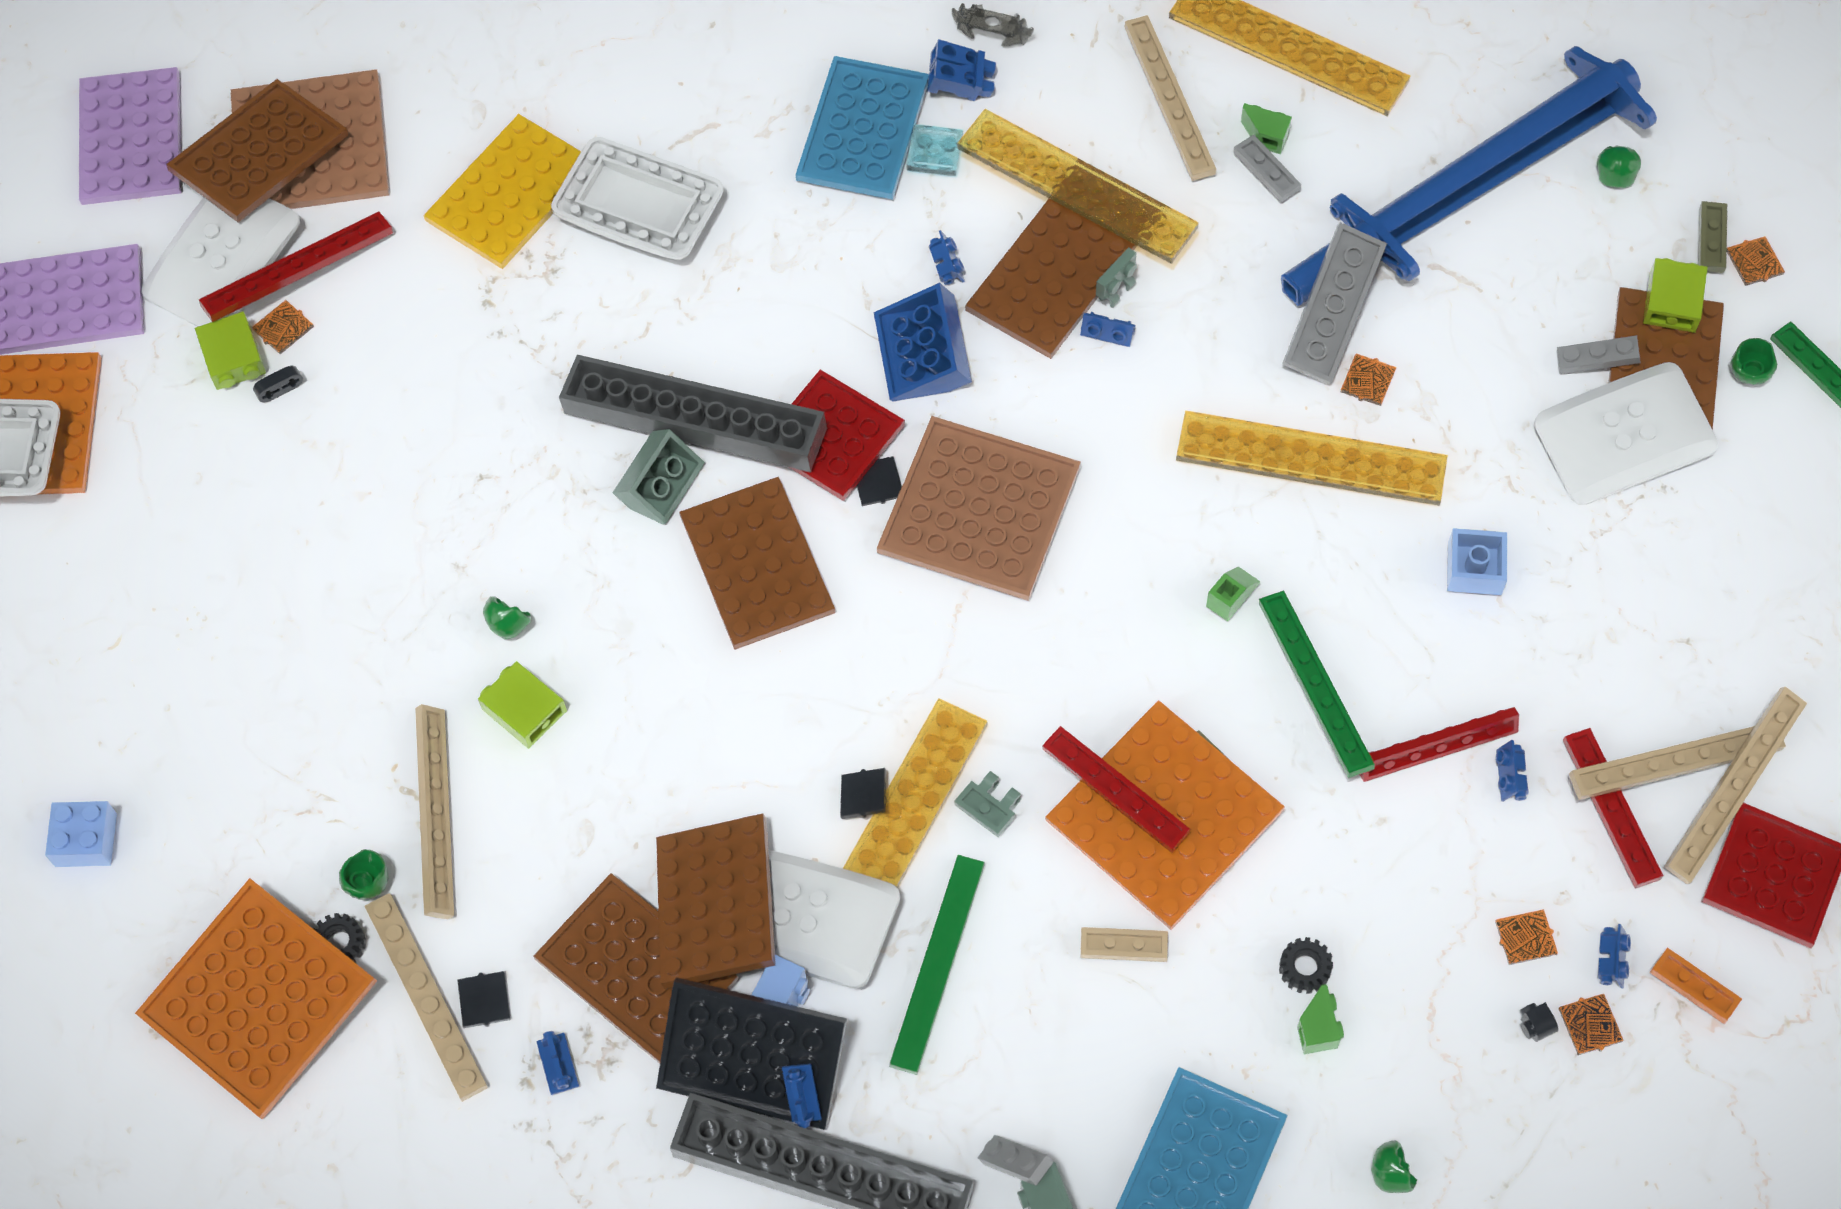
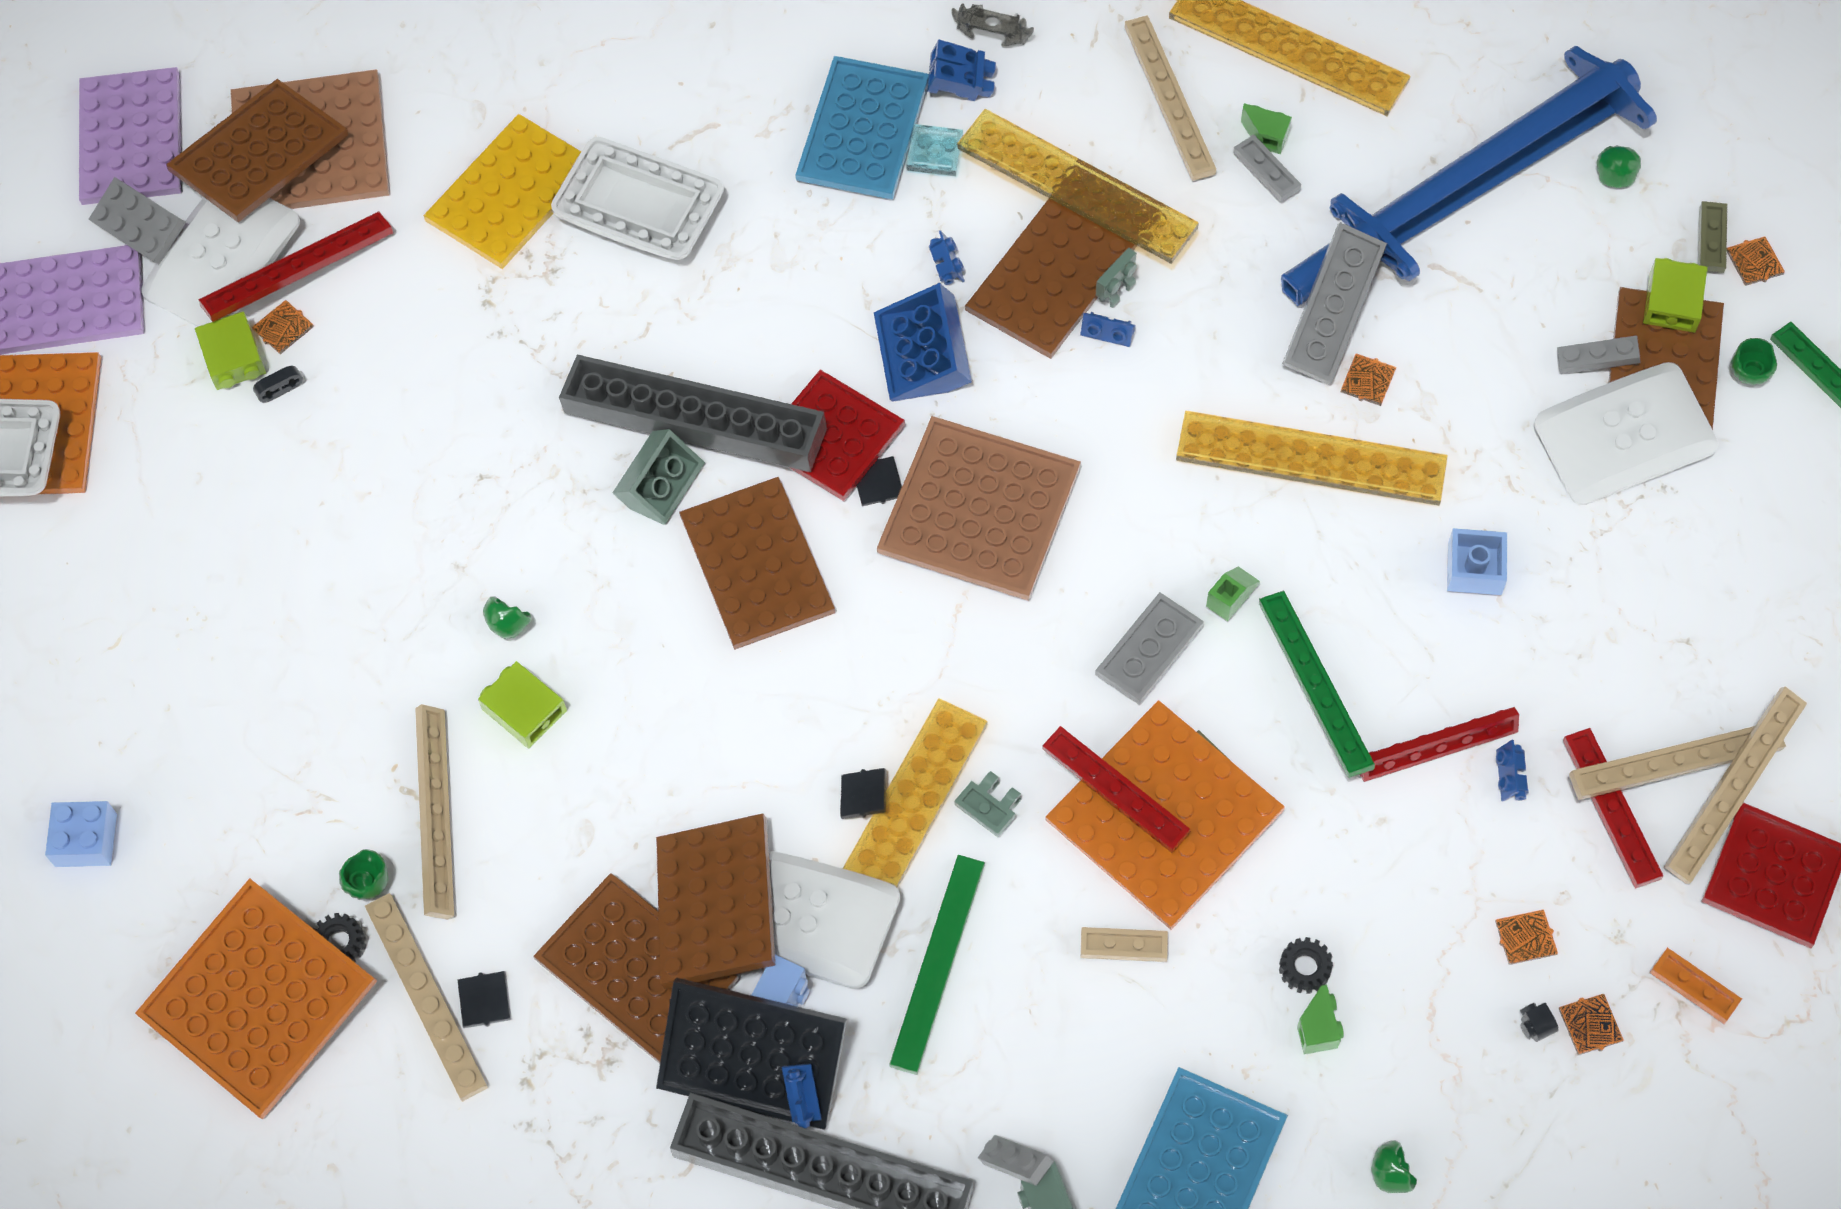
blue hinge [536,1031,579,1096] -> none
blue hinge [1598,924,1631,989] -> none
none -> light grey plate [88,177,186,265]
none -> light grey plate [1095,592,1204,705]

